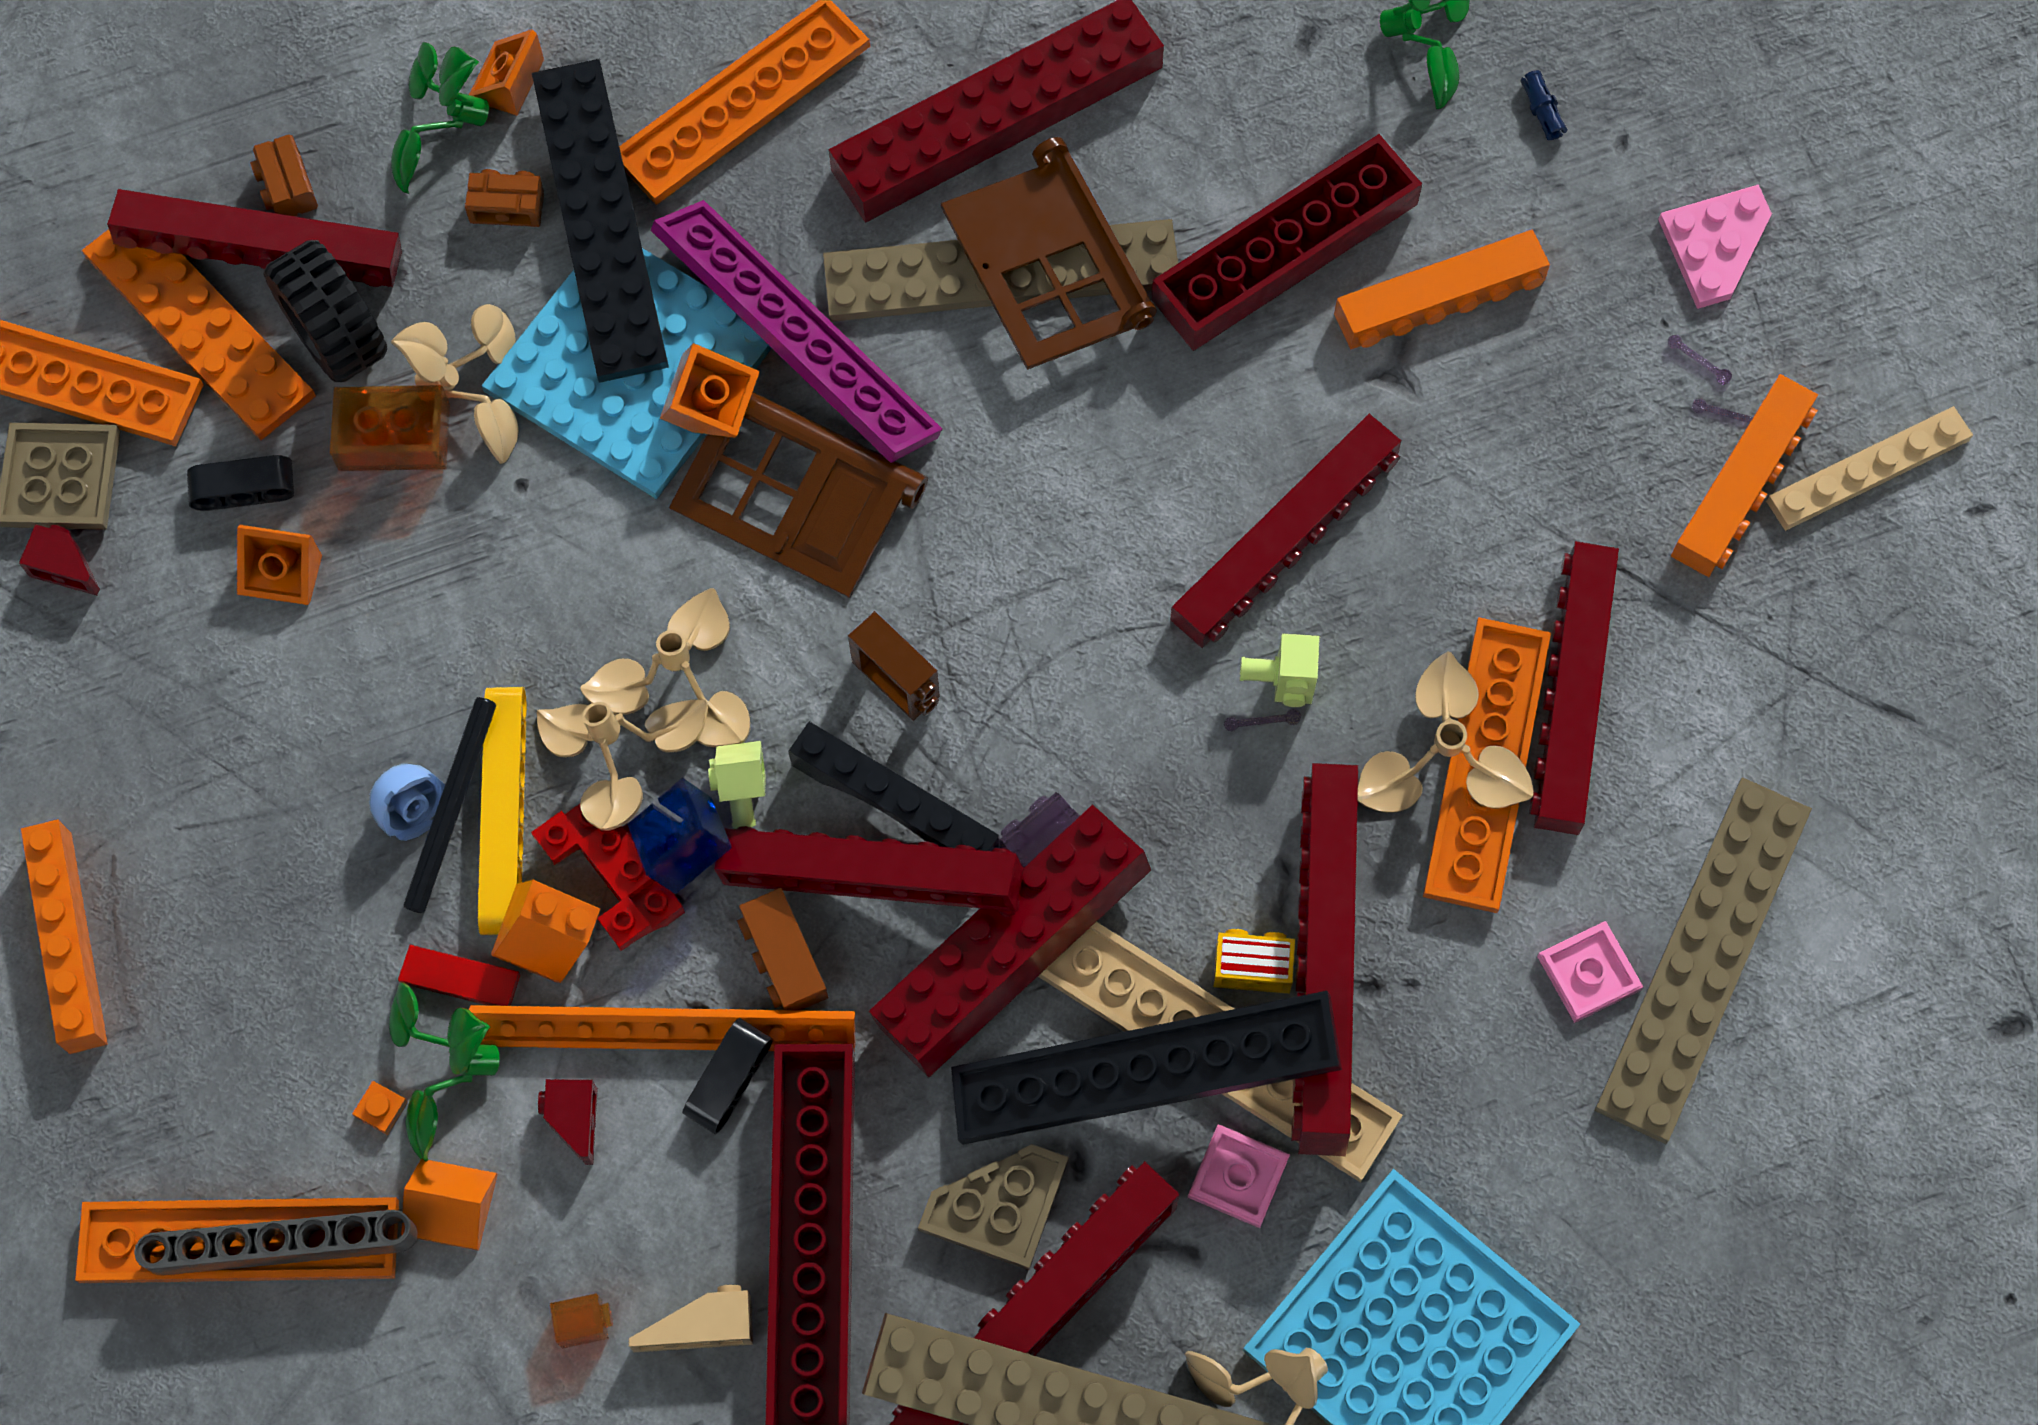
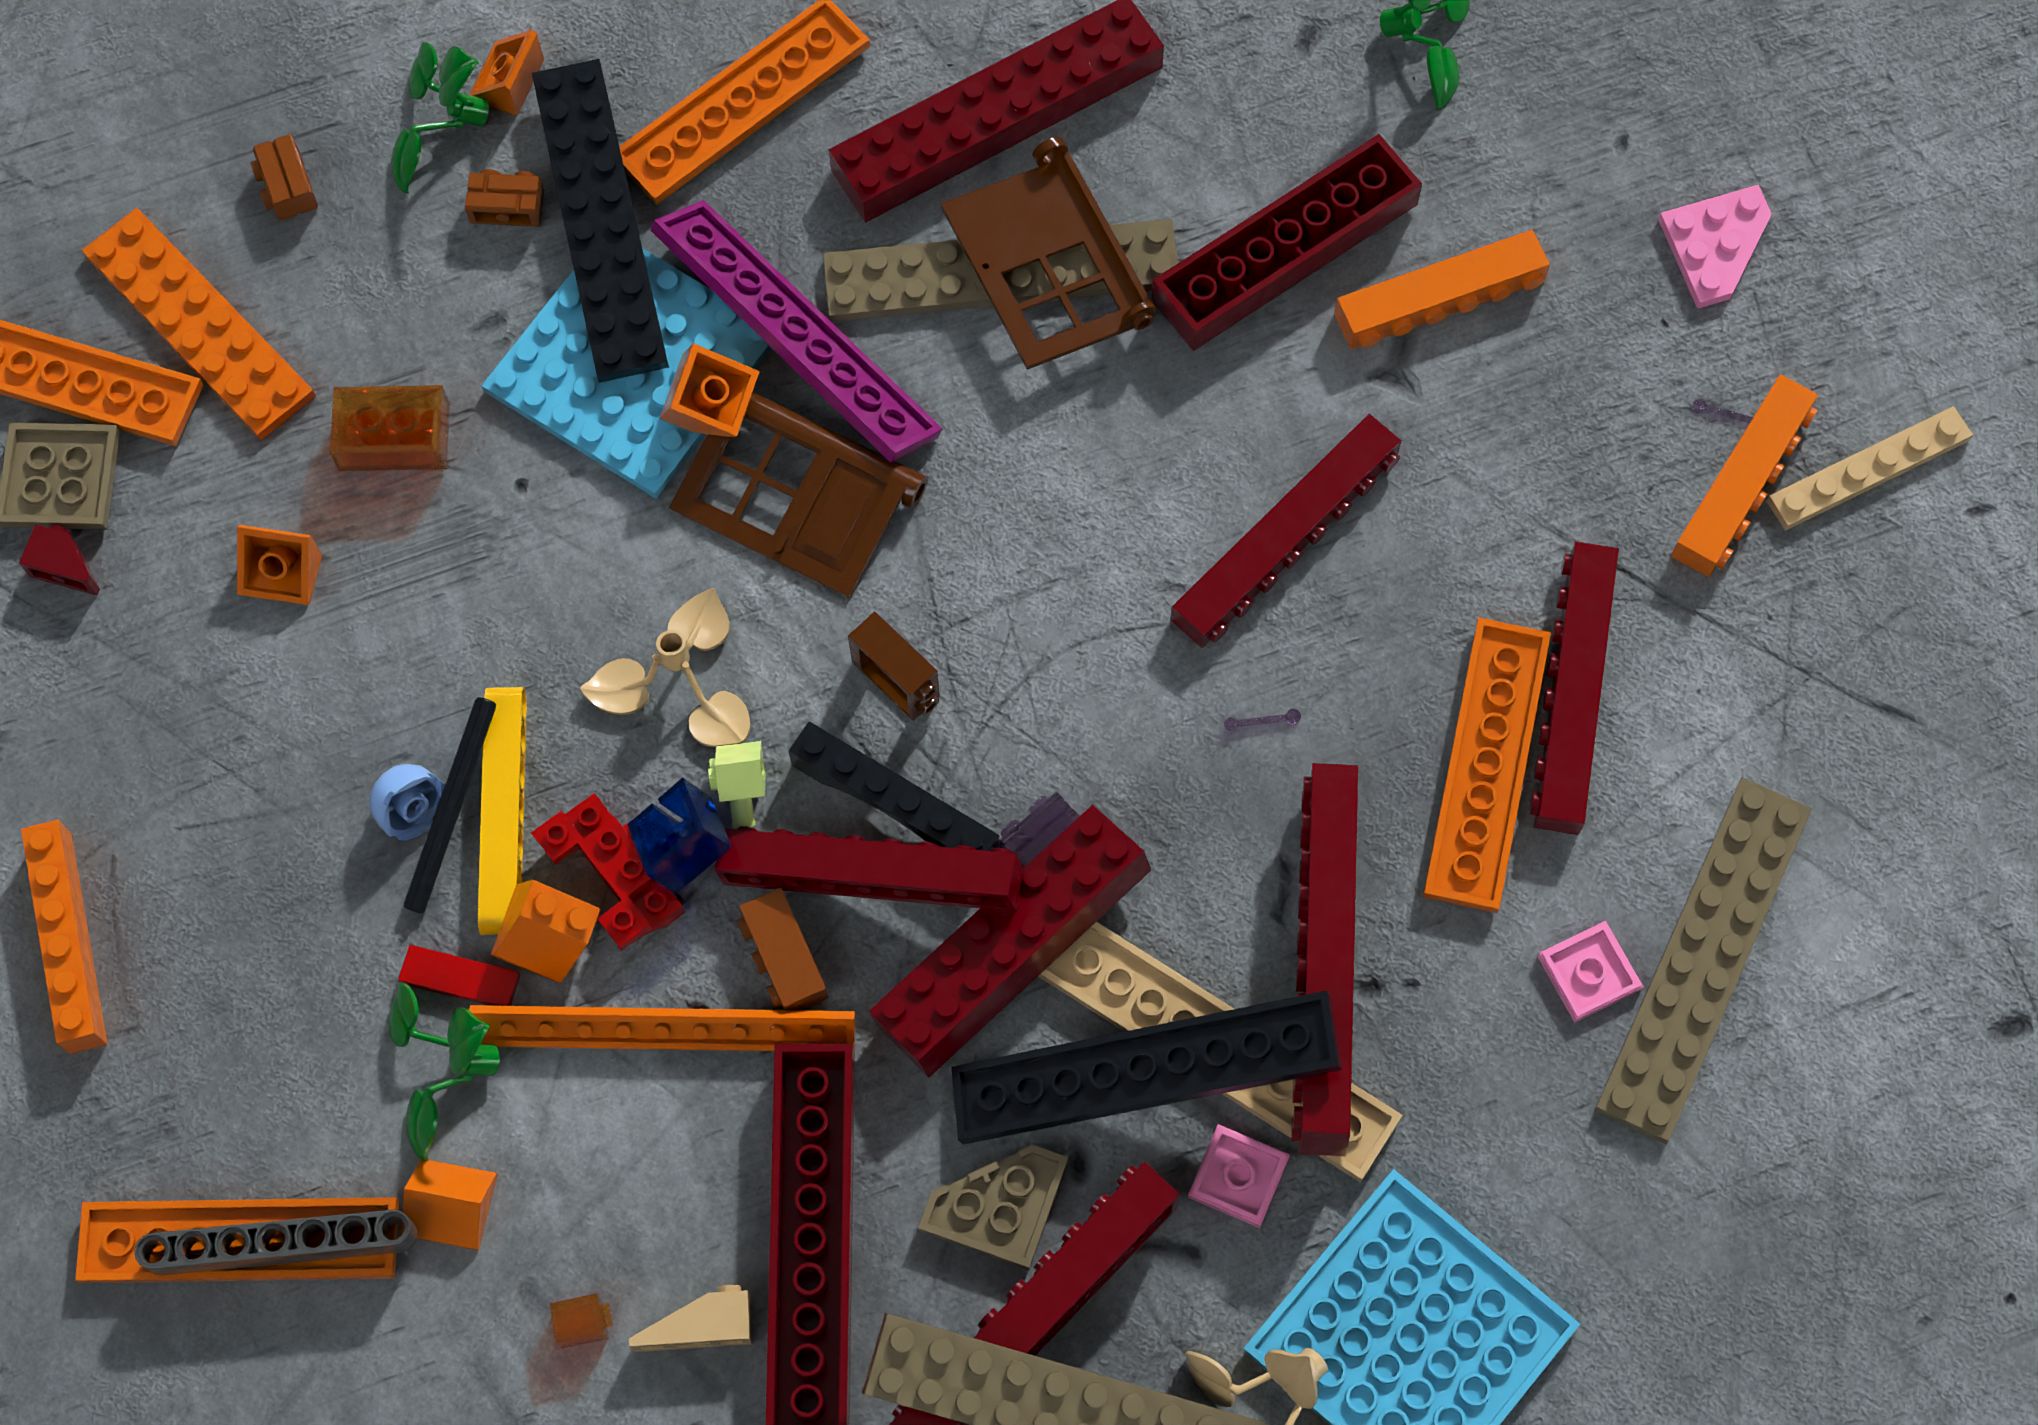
dark red brick [107,189,402,287] -> none
black beam [187,455,294,511] -> none
black tyre [263,240,388,382] -> none
orange plate [352,1081,408,1135] -> none
tan plant [391,304,519,464] -> none
tan plant [537,700,708,831] -> none
dark red slope [538,1079,598,1165] -> none
black beam [682,1018,773,1135] -> none
brick [1213,929,1295,994] -> none
yellowish green brick [1240,634,1319,707] -> none
tan plant [1358,652,1533,813] -> none
dark blue pin [1520,70,1568,140] -> none
clear purple hinge [1668,335,1732,385] -> none

